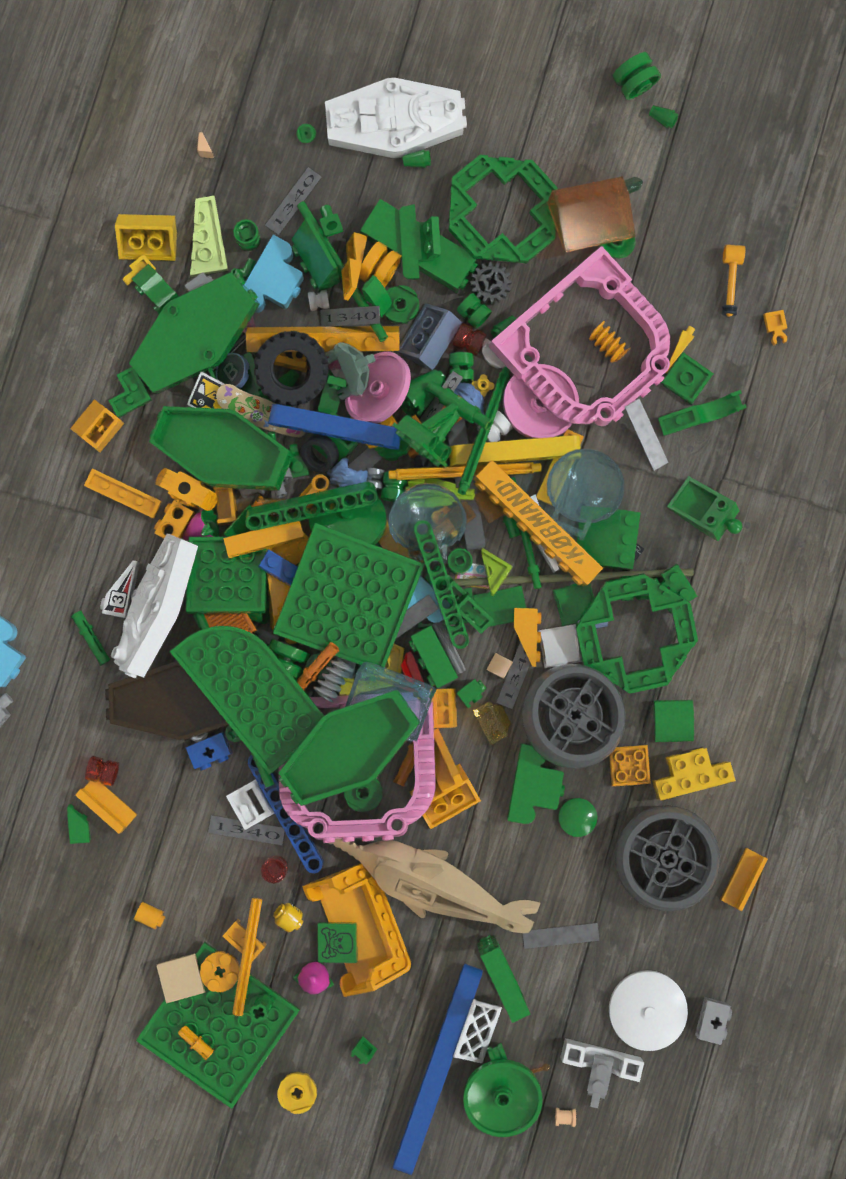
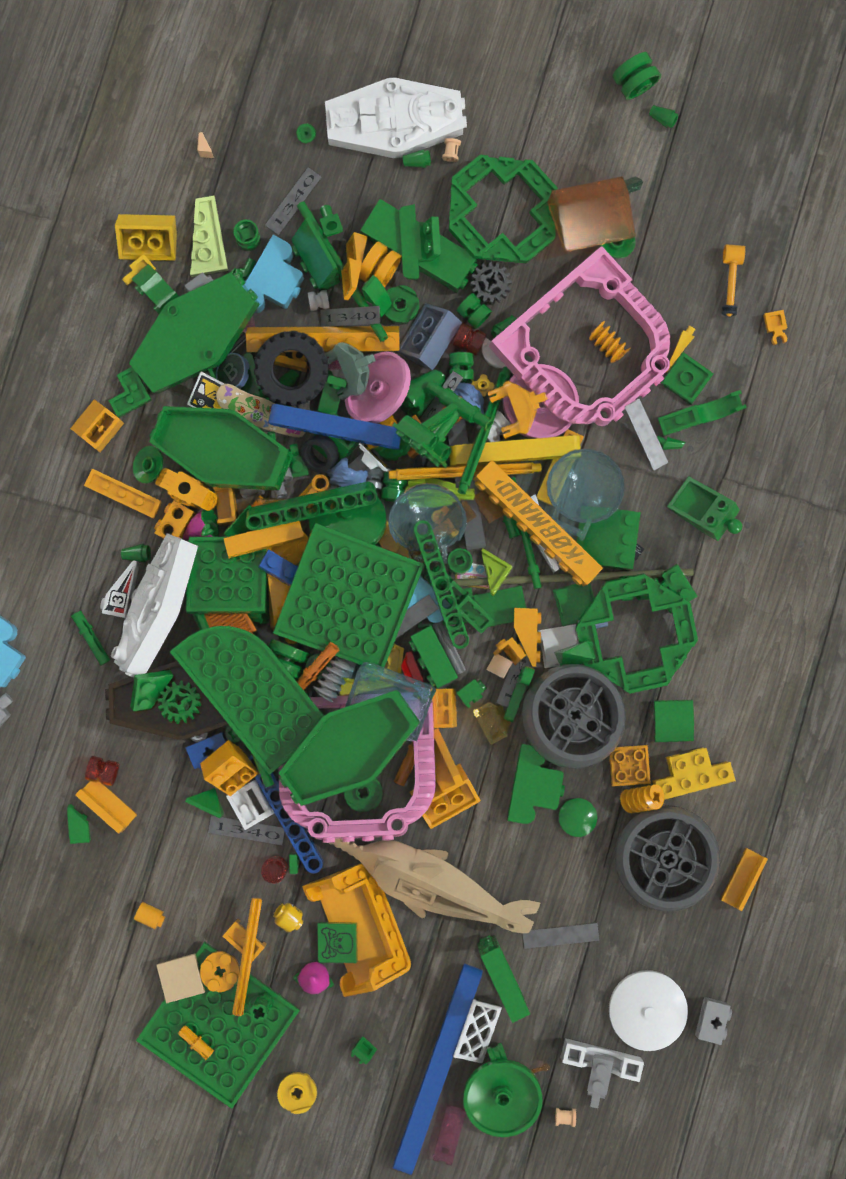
none -> green cone [121,543,151,563]
none -> green wing [130,670,173,711]
none -> green dish [133,446,163,484]
none -> green gear [158,681,201,724]
none -> green slope [185,788,224,818]
none -> light orange slope [200,740,259,796]
none -> green tile [289,852,299,874]
none -> white piece [359,443,392,472]
none -> clear pink plate [432,1105,466,1166]
none -> light nougat bush [442,138,461,162]
none -> light orange connector [488,380,548,439]
none -> light orange bracket [493,638,526,665]
none -> green beam [503,666,535,722]
none -> green slope [554,640,596,665]
none -> light orange piece [620,785,664,813]
none -> green bar [657,436,686,450]

